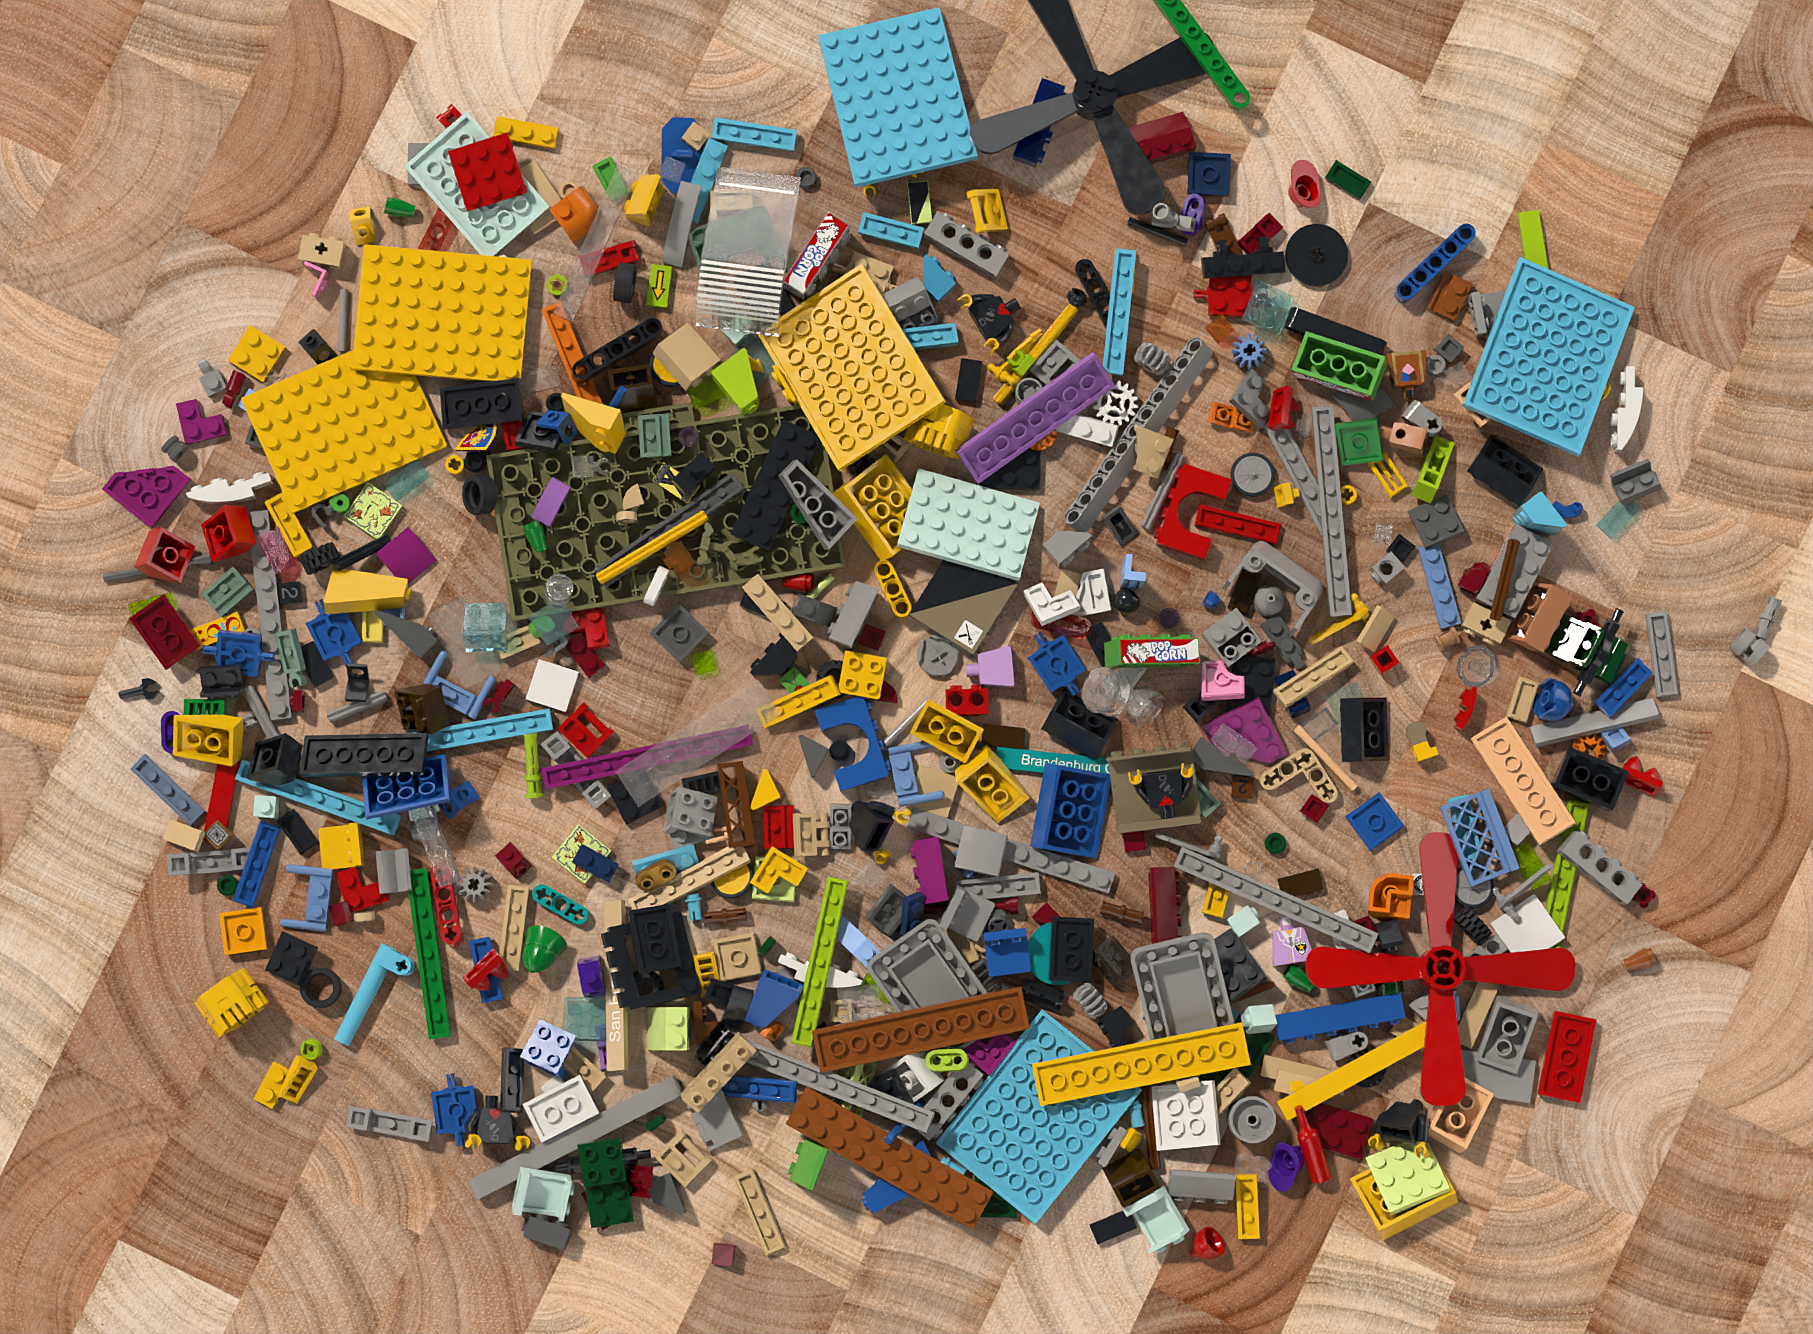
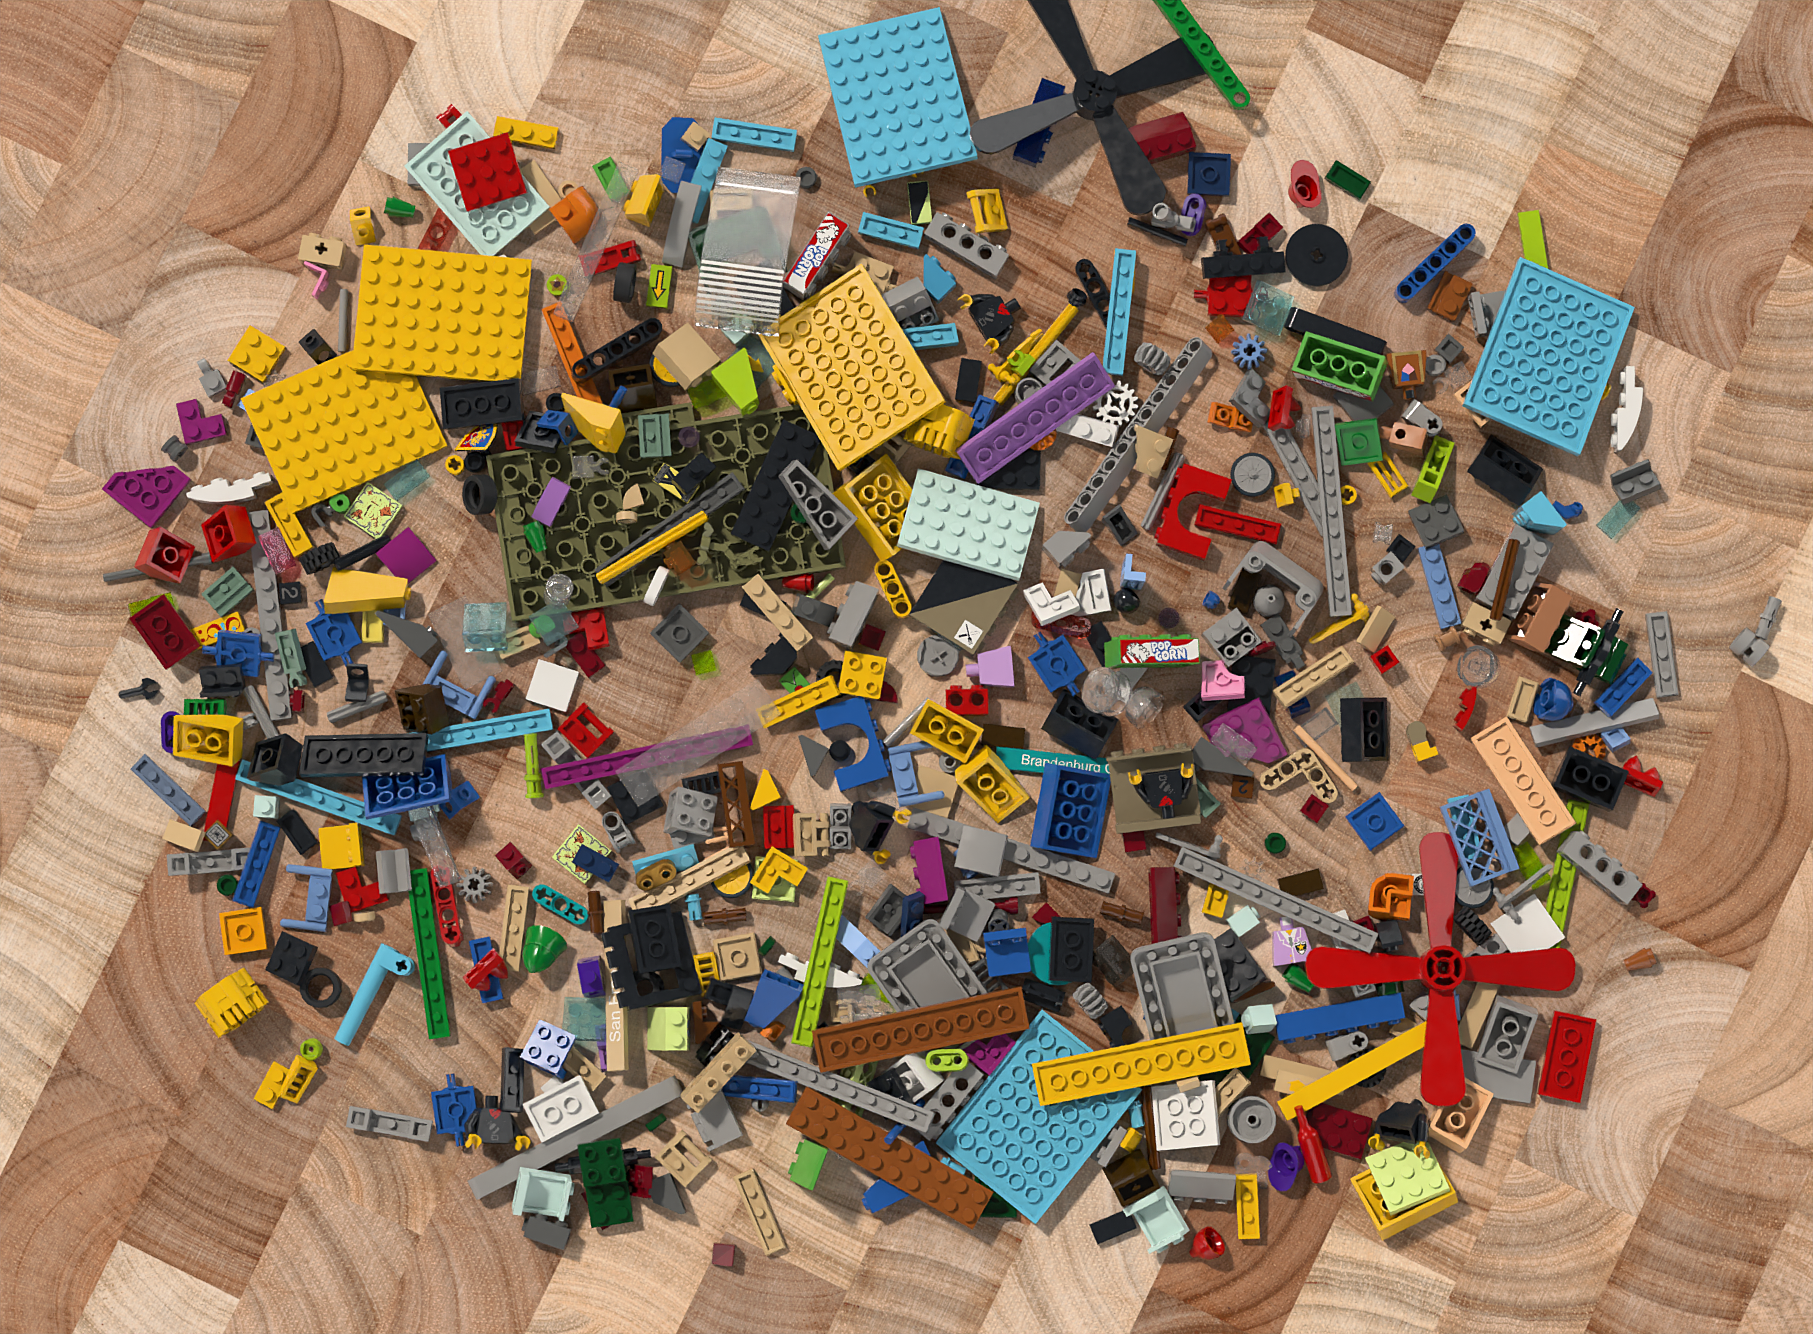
none -> reddish brown axle [587,890,604,933]
none -> light grey piece [602,812,636,853]
none -> blue tile [945,395,999,479]

